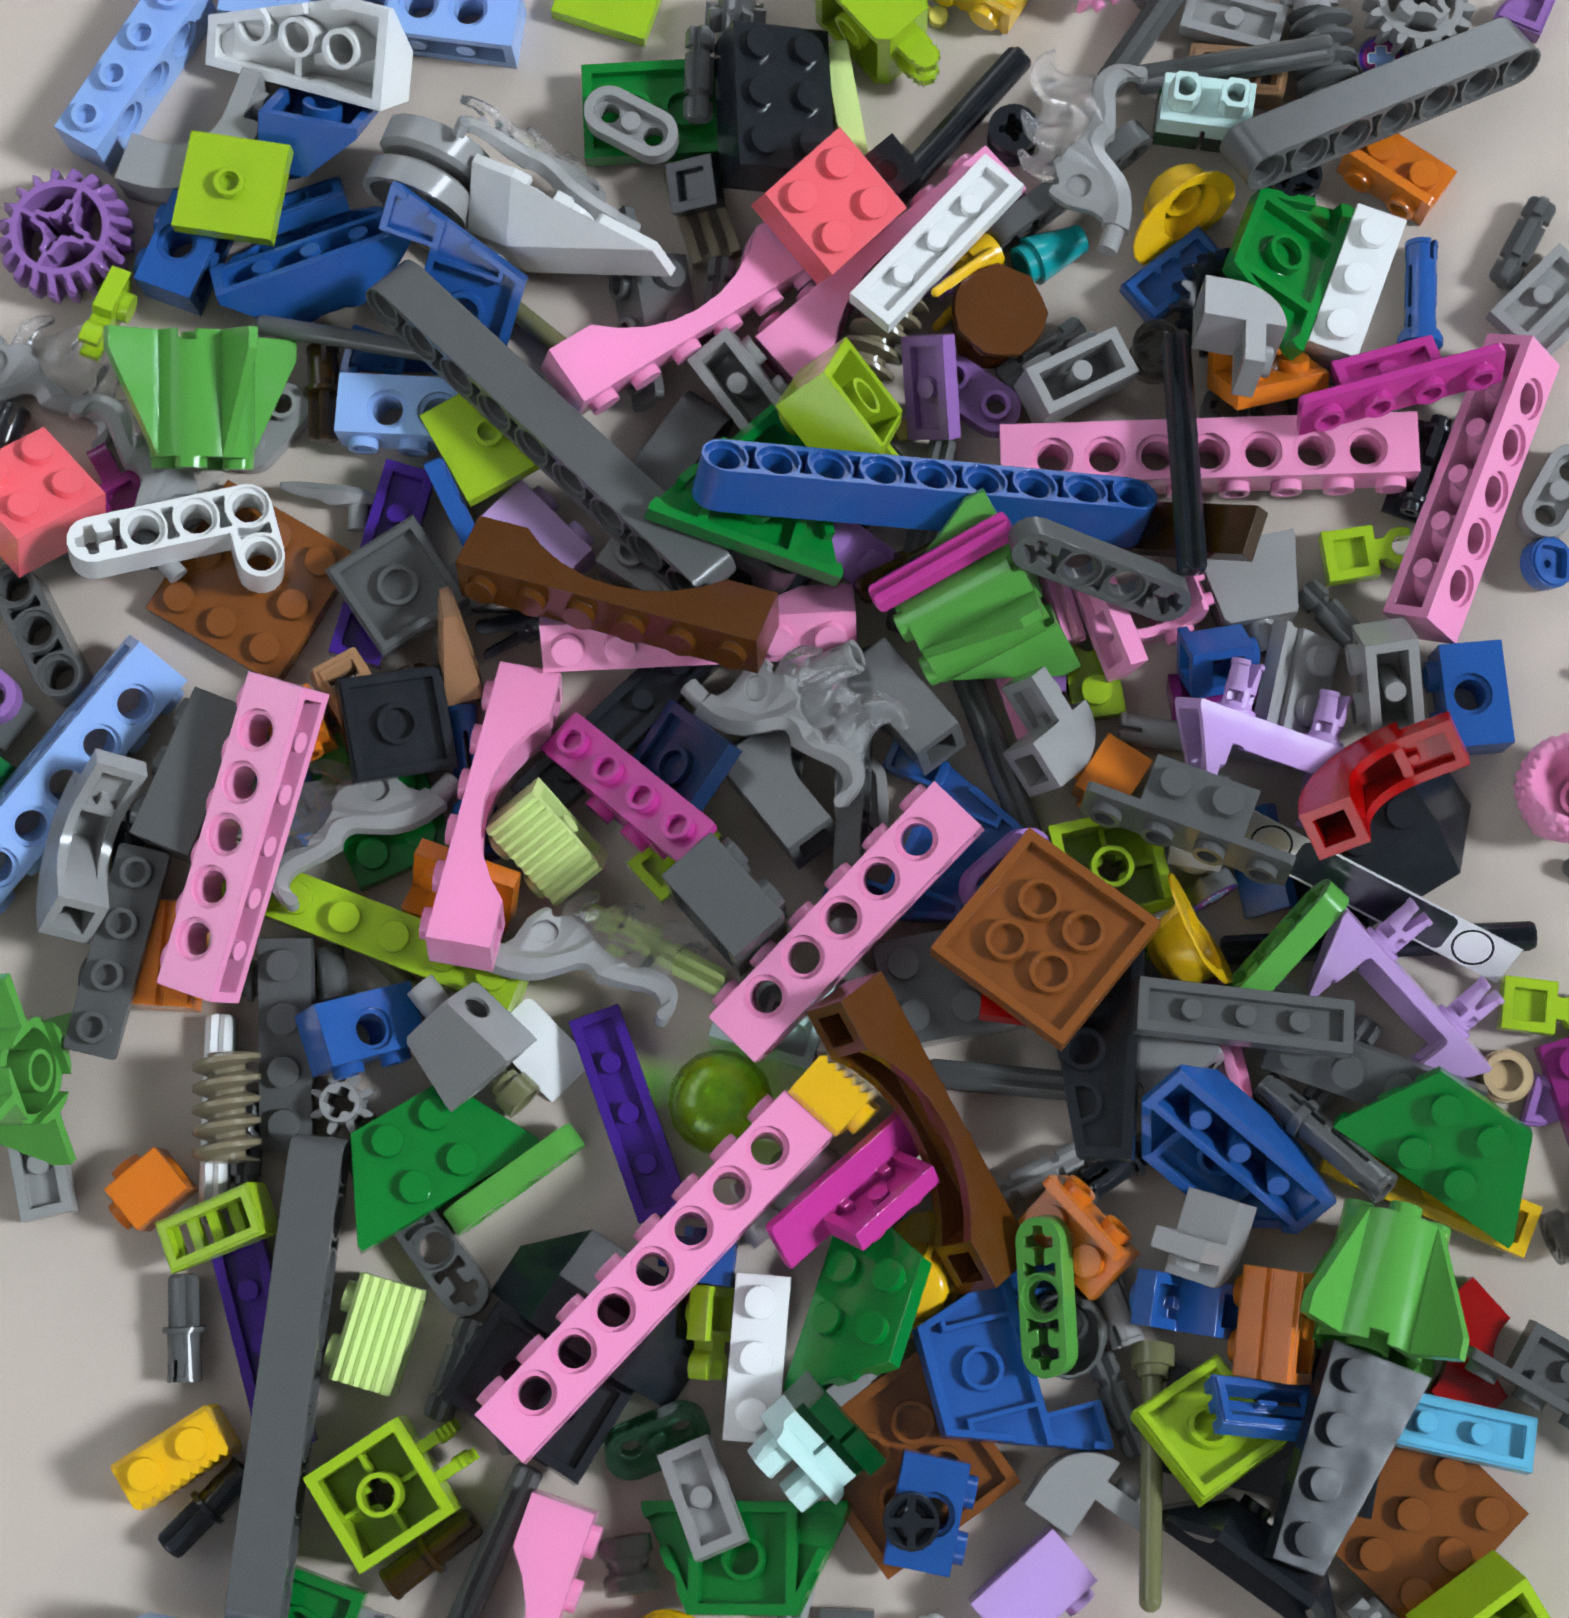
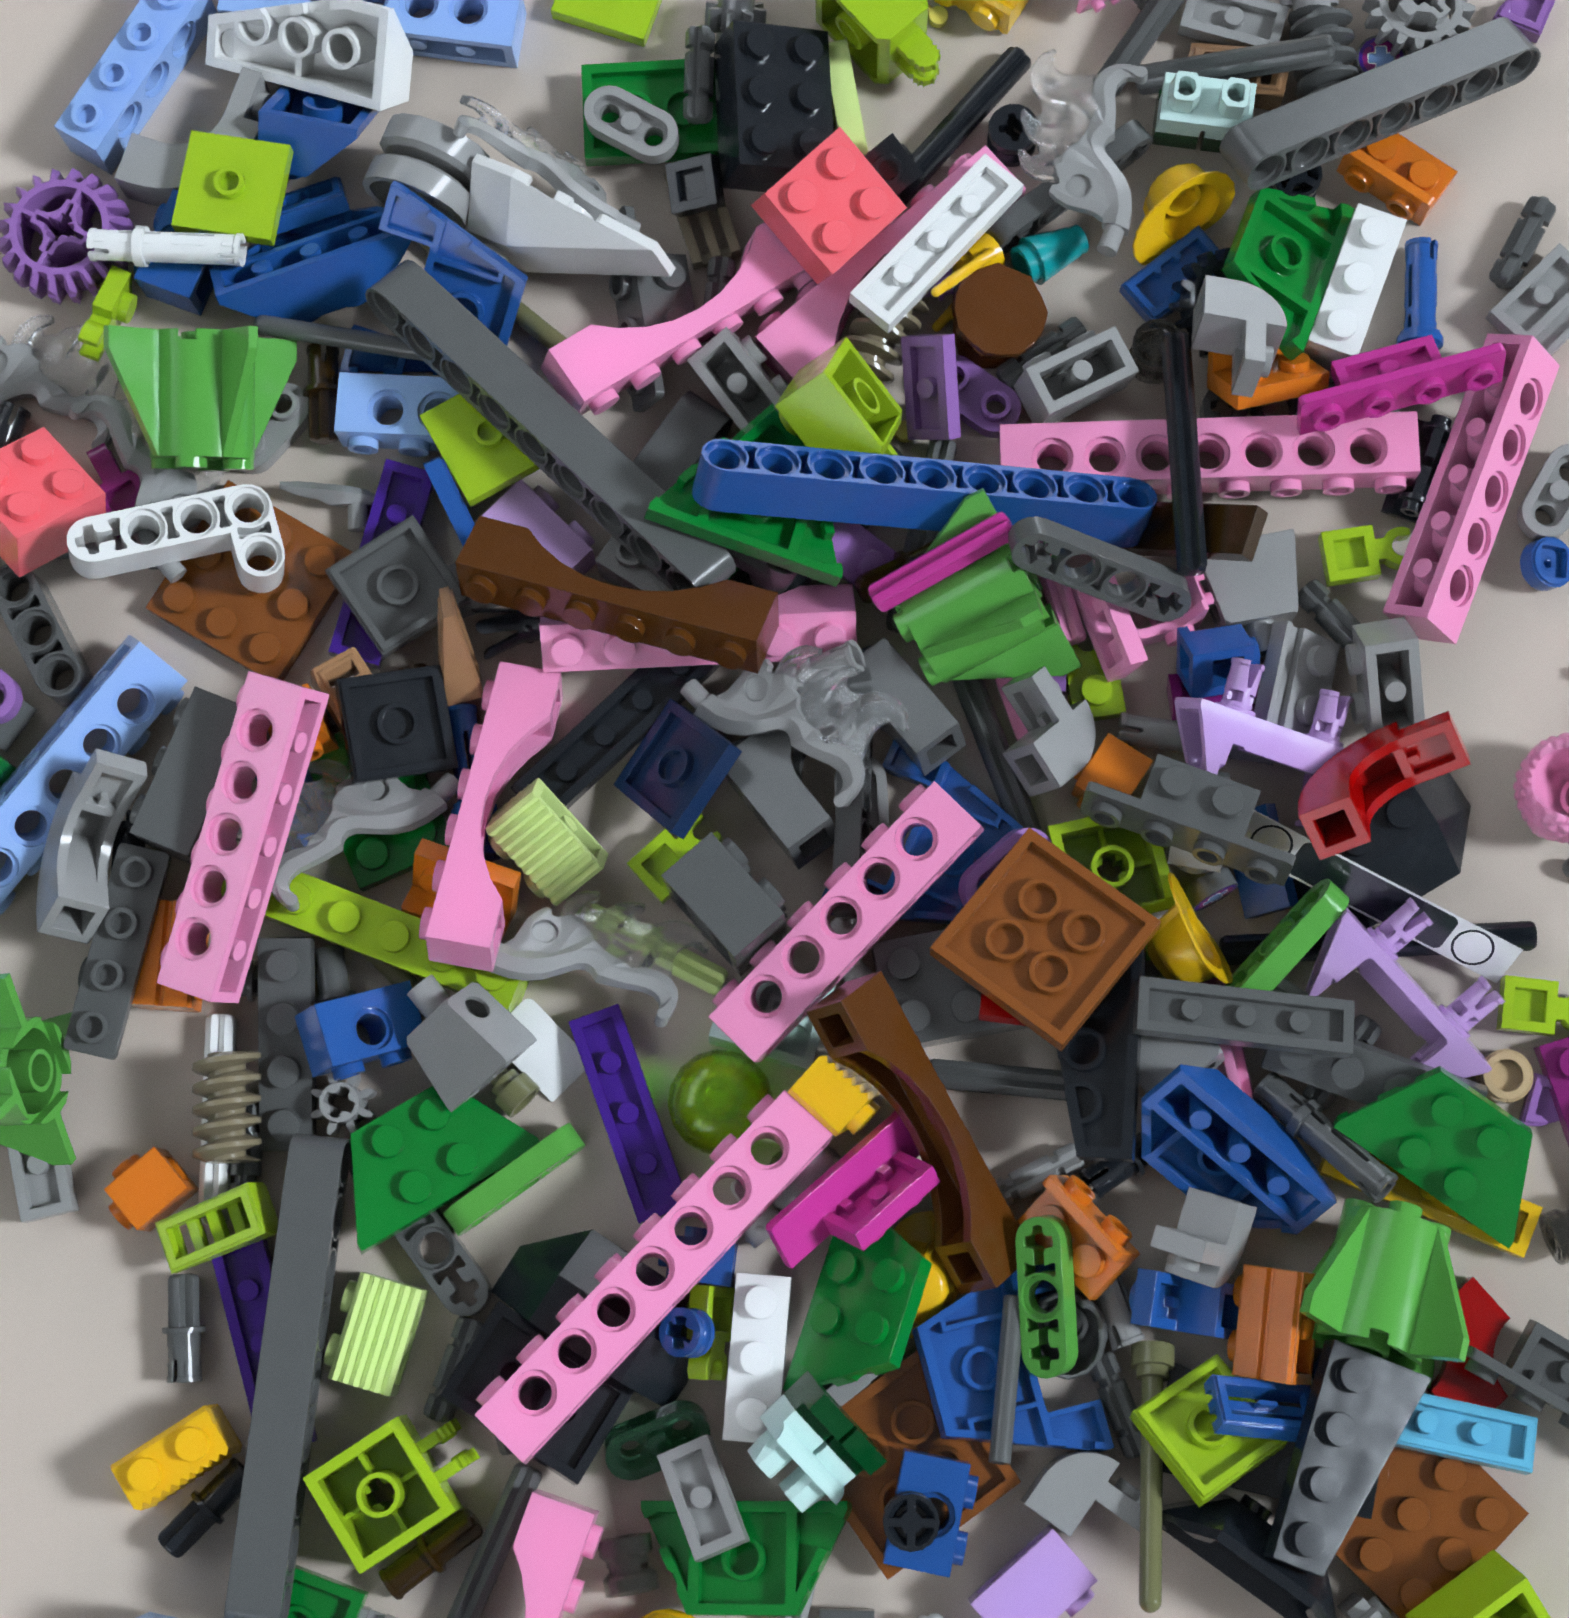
dark pink bracket [540,713,717,862] -> none
blue brick [1422,639,1515,755] -> none
none -> white pin [86,225,247,267]
none -> blue bush [659,1308,715,1358]
none -> dark grey bar [989,1295,1021,1465]

